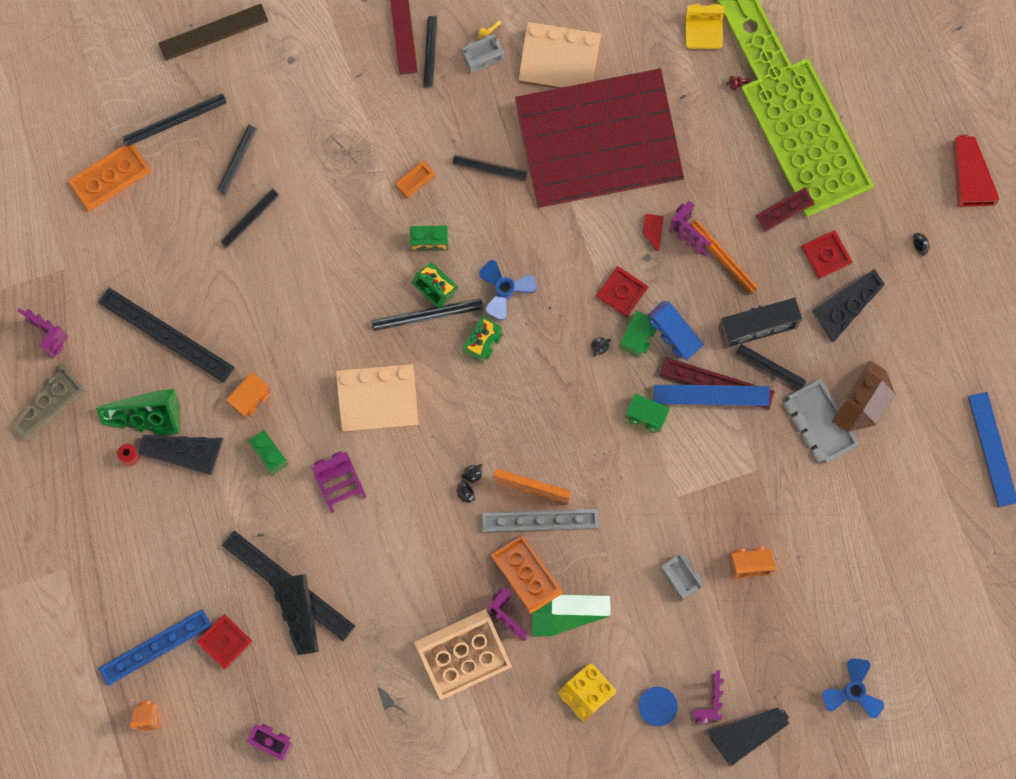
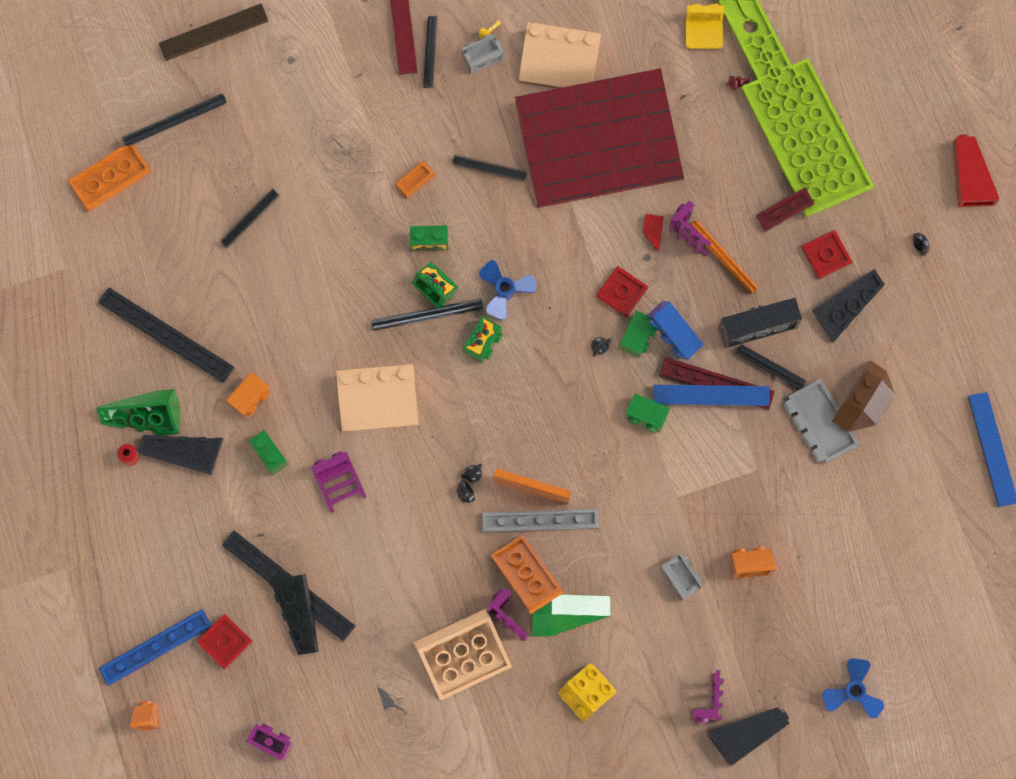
dark tan wing [13,363,87,441] -> none
magenta plate [17,308,68,359] -> none
black axle [218,124,257,195] -> none
blue tile [638,687,678,727] -> none

